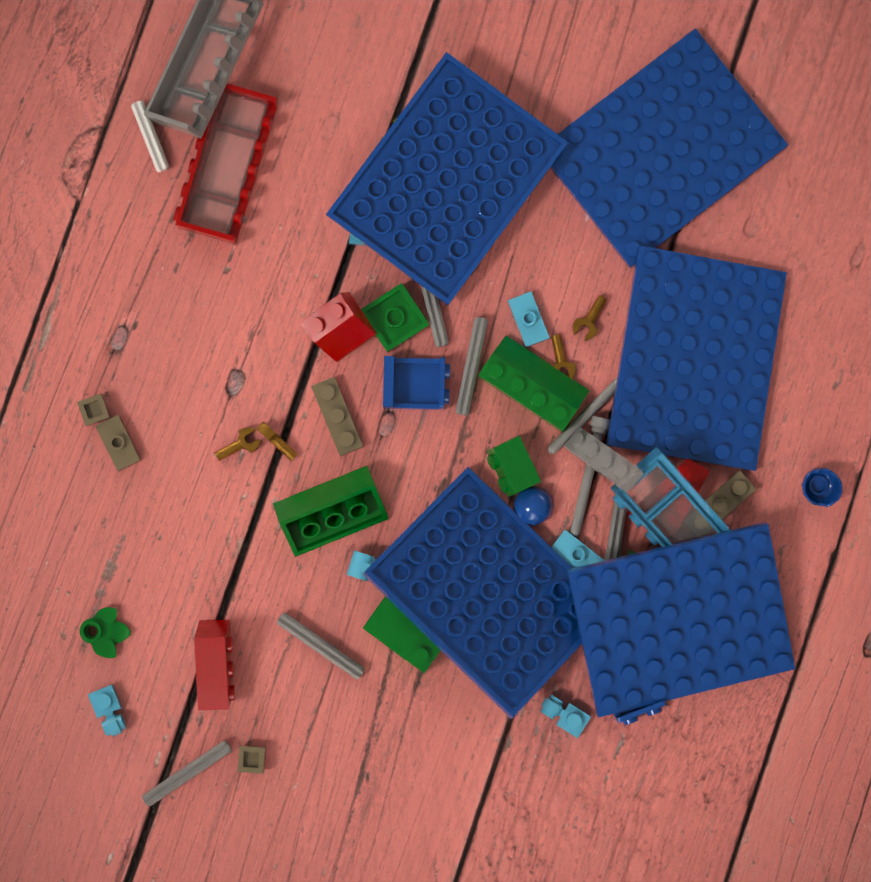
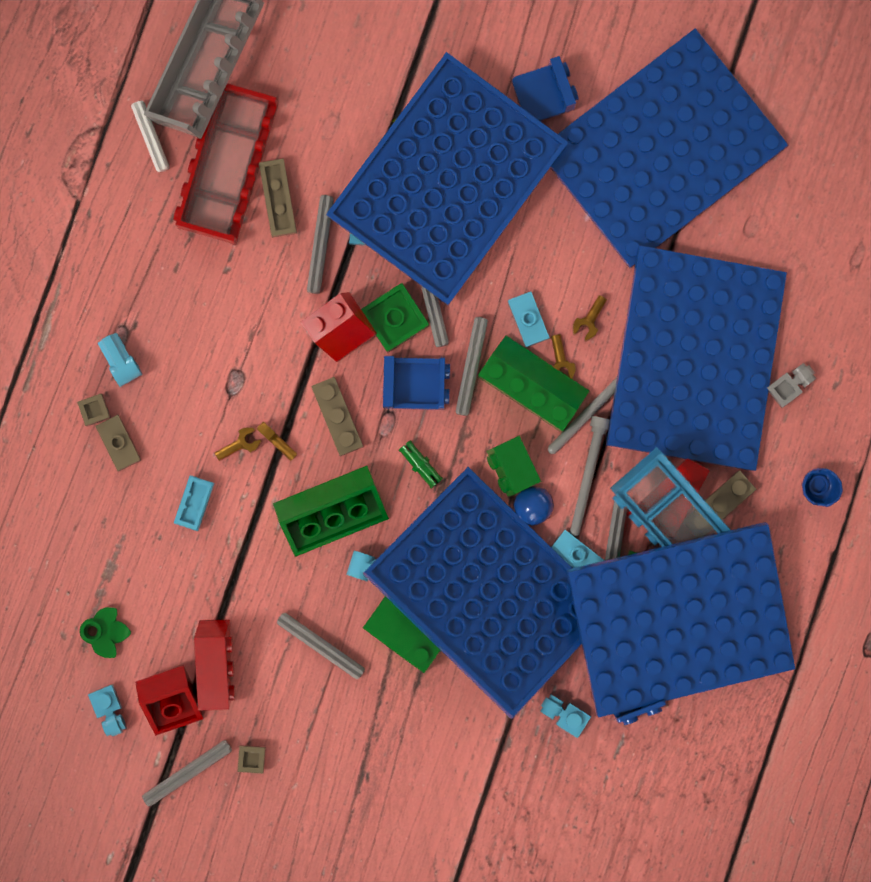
light grey plate [563,427,644,493] -> none
none -> medium azure piece [98,333,142,387]
none -> red slope [135,665,204,736]
none -> medium azure plate [174,475,215,531]
none -> dark tan plate [259,159,297,238]
none -> light grey axle [307,195,334,294]
none -> green pin [398,440,443,489]
none -> blue bracket [512,56,579,121]
none -> light grey plate [767,363,816,408]

